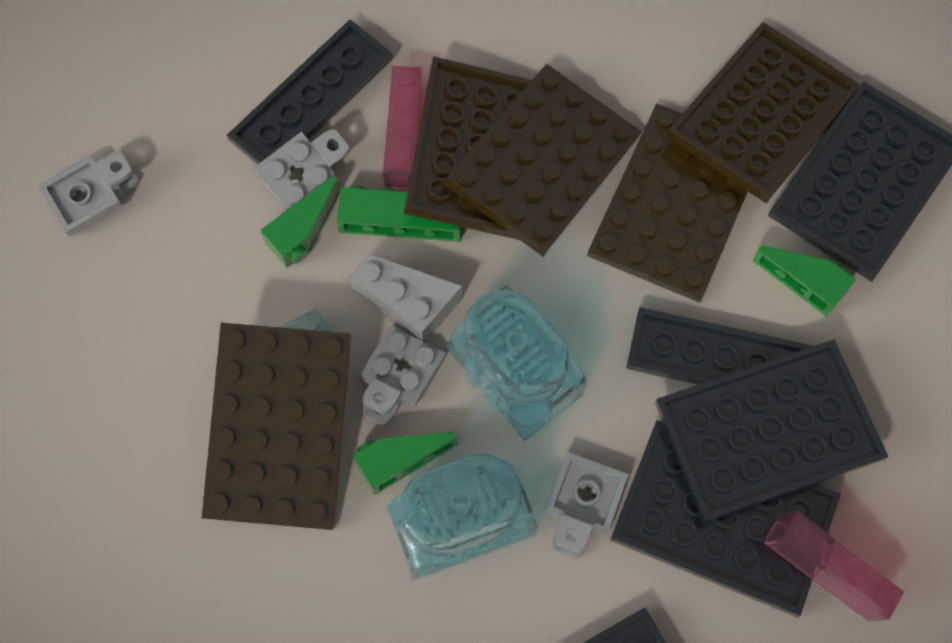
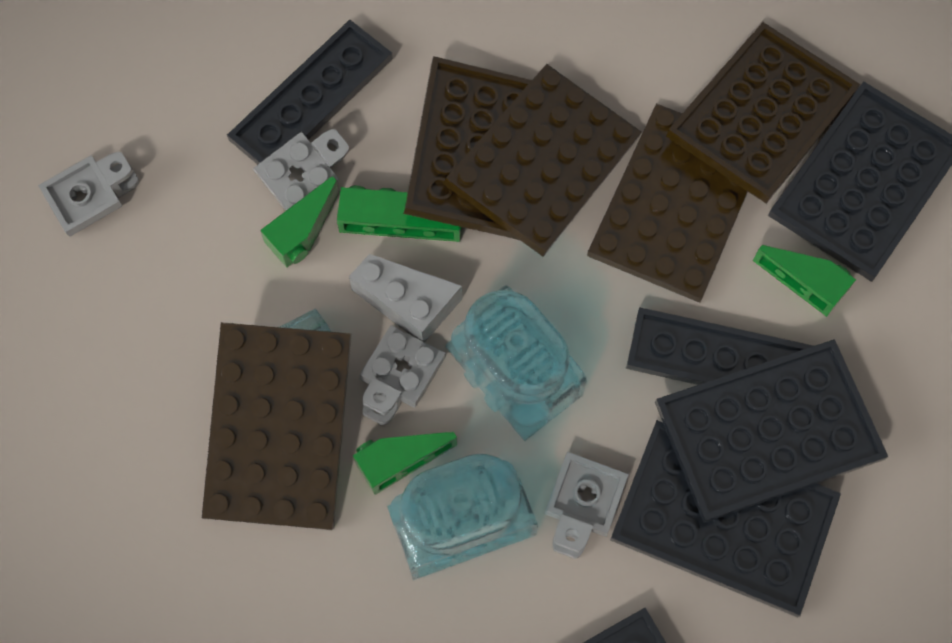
clear pink brick [383,66,423,190] -> none
clear pink brick [764,511,904,621] -> none

